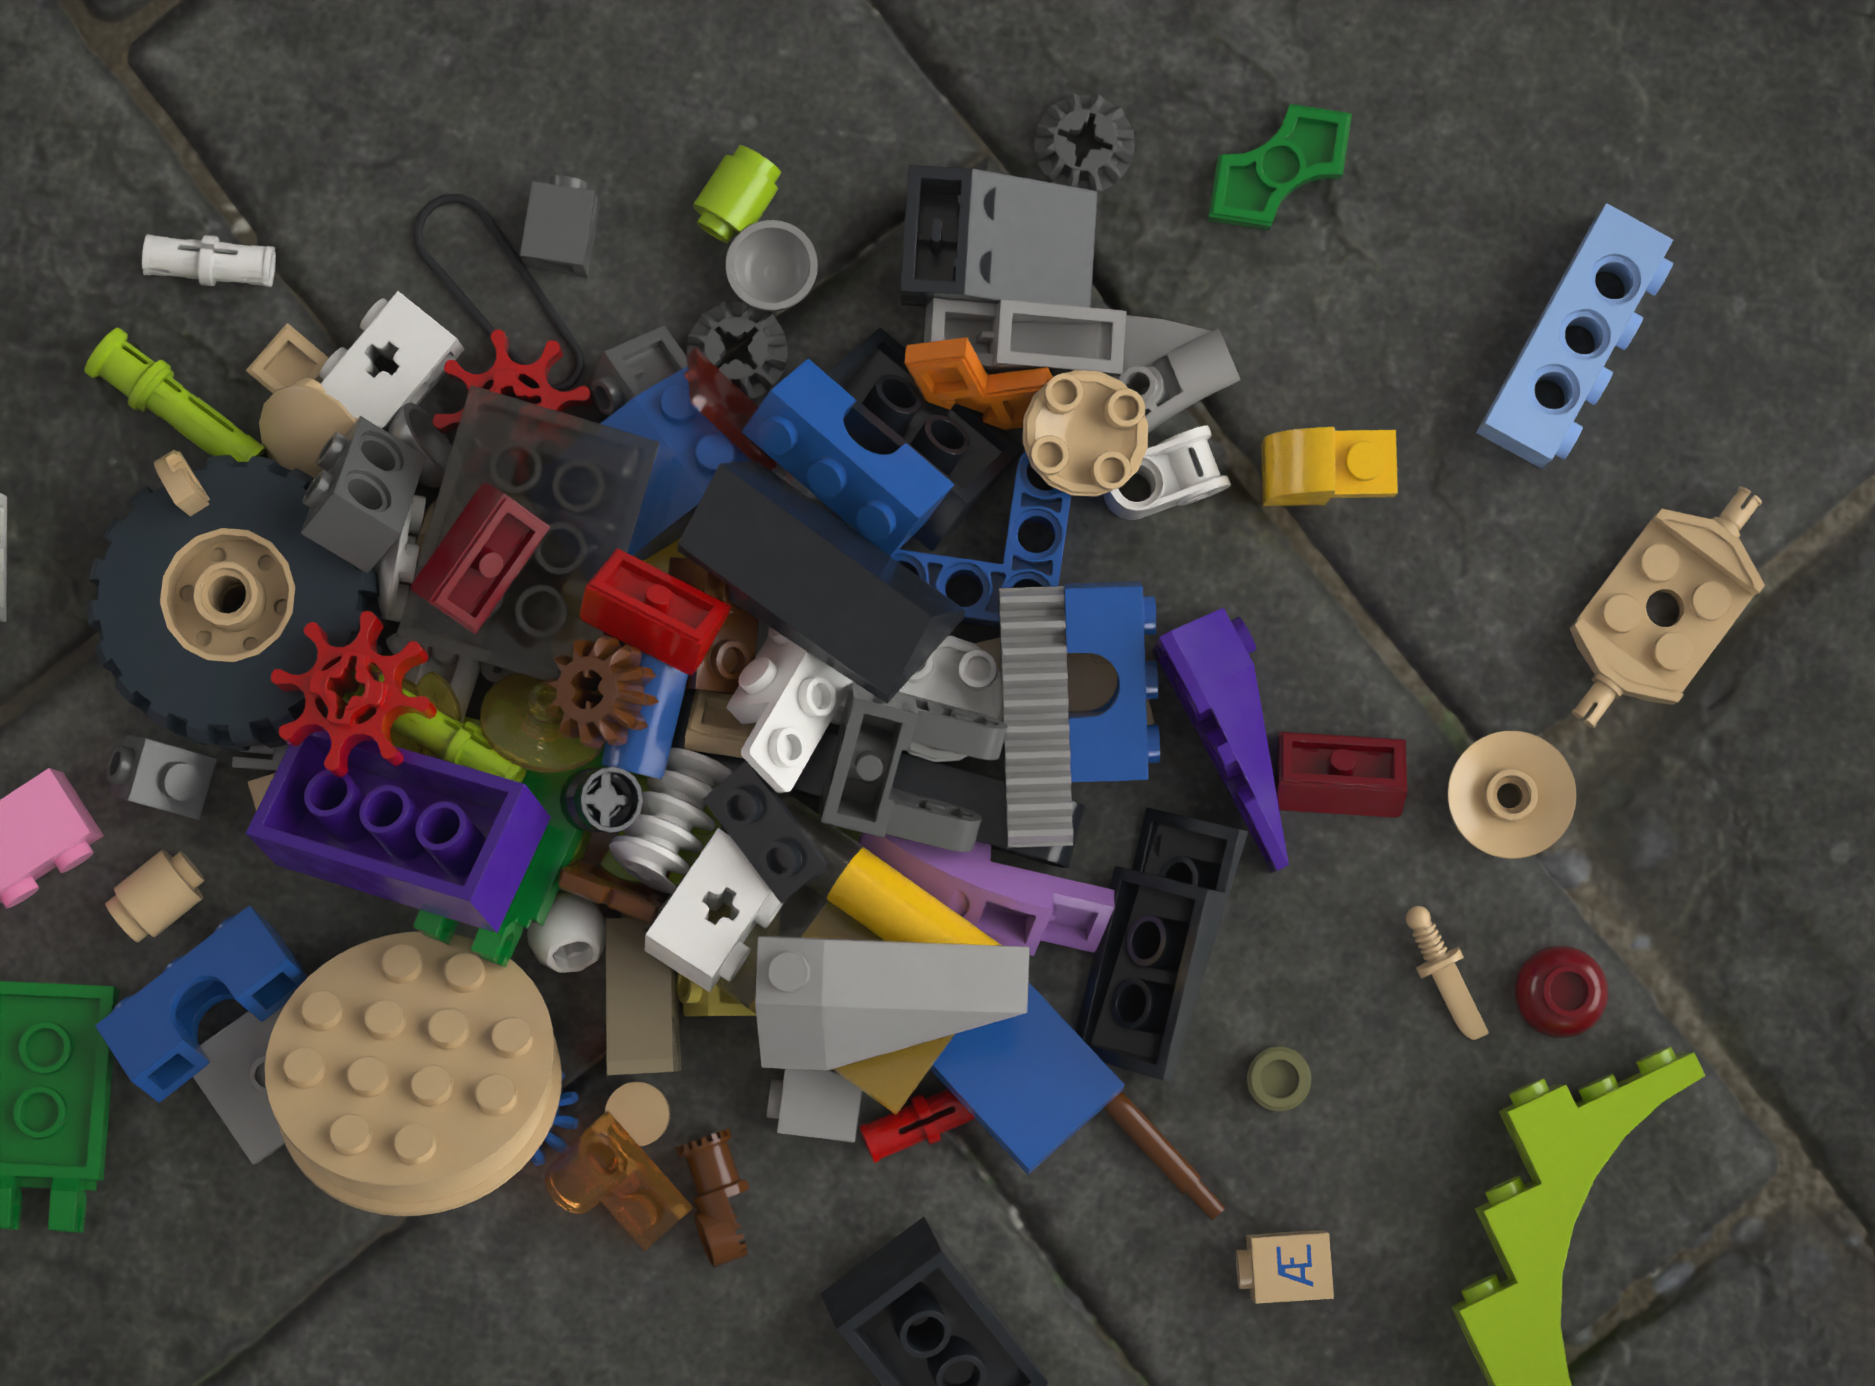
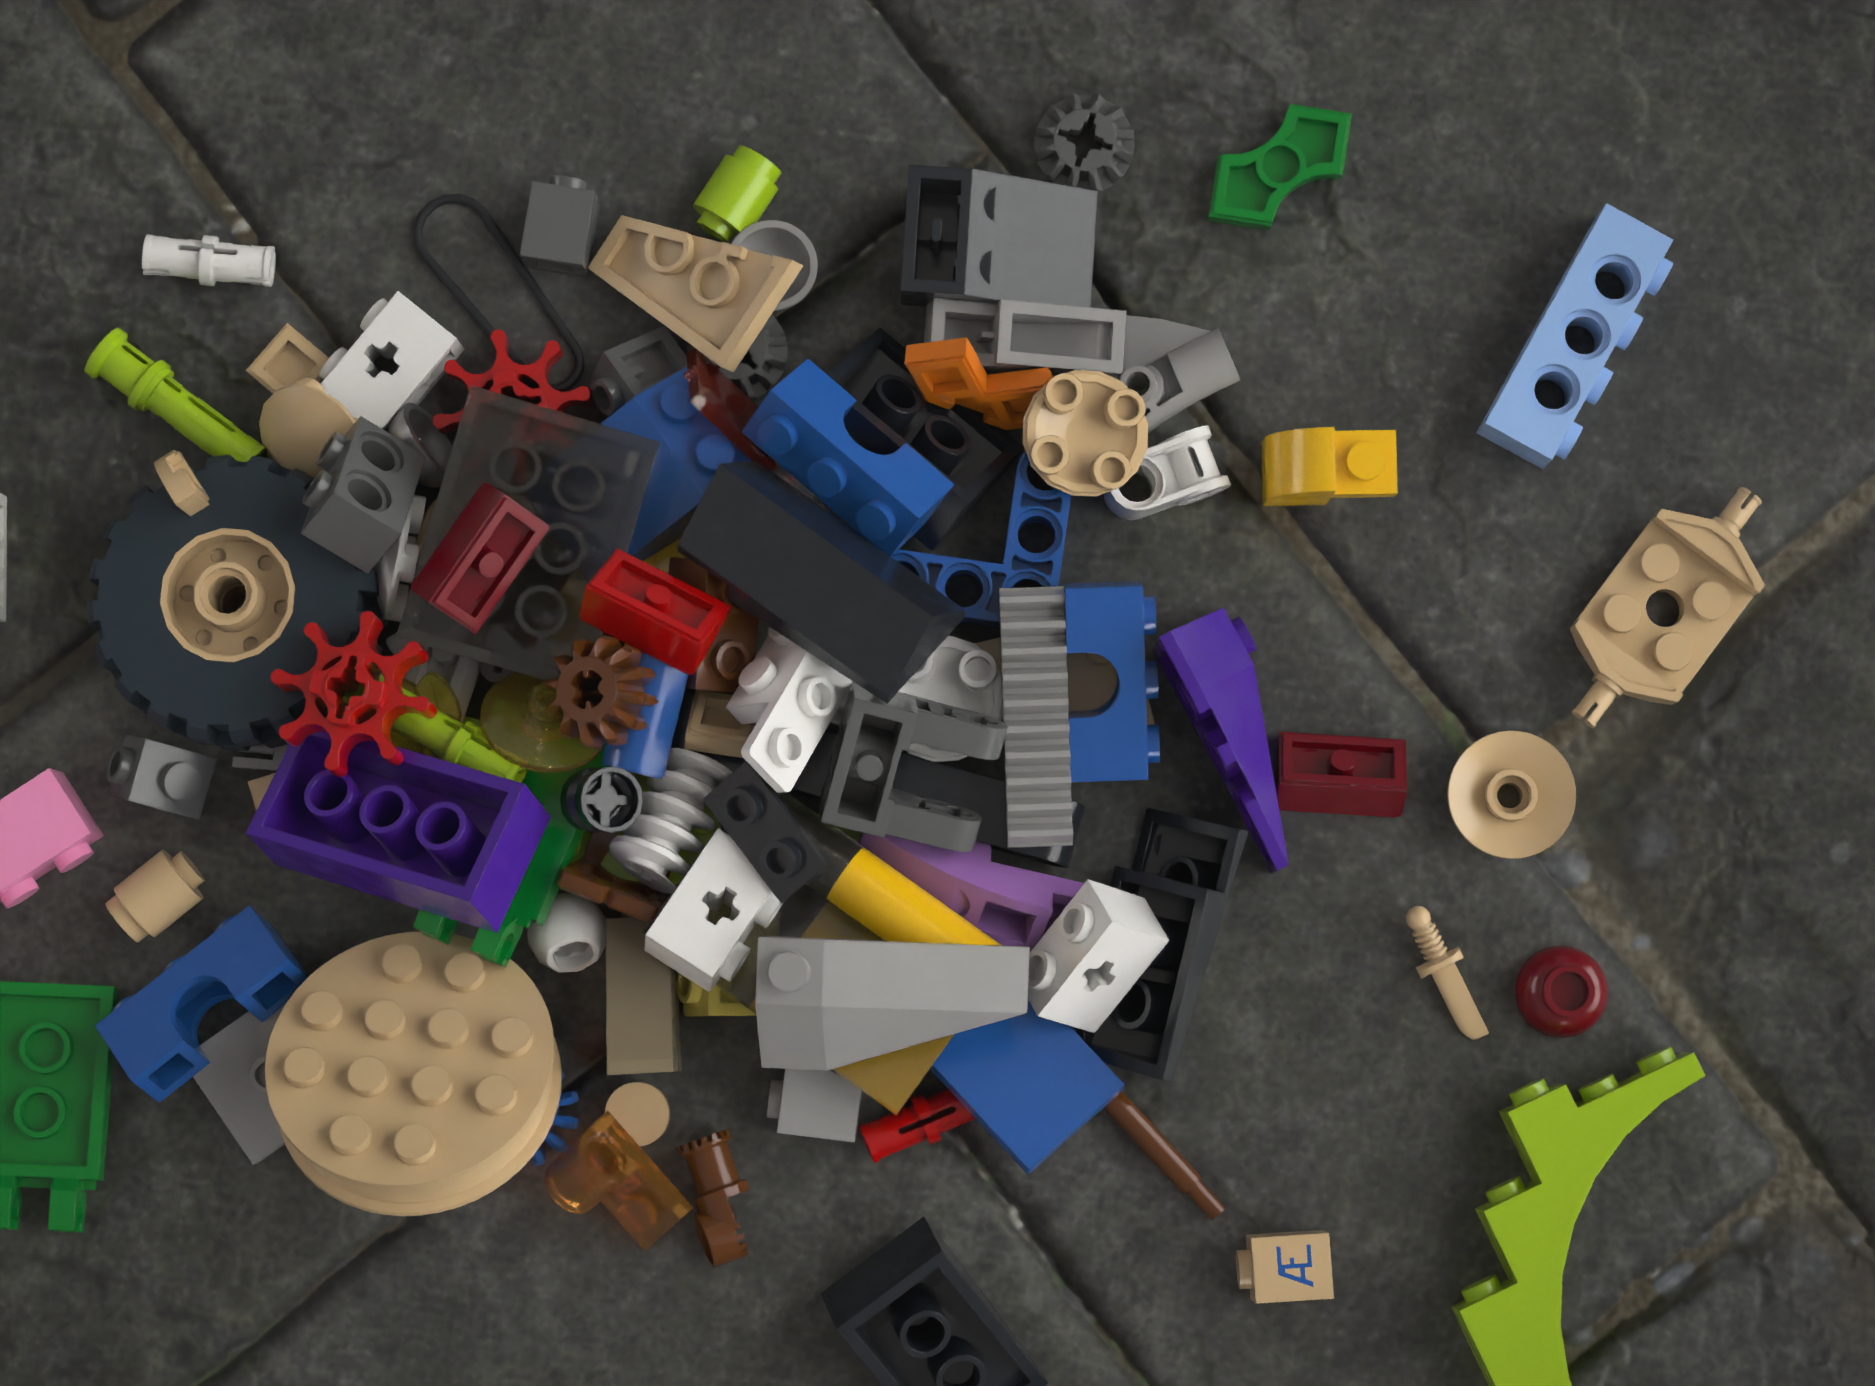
olive tile [1245,1047,1312,1111] -> none
none -> tan wing [588,215,803,372]
none -> white brick [1028,879,1169,1033]

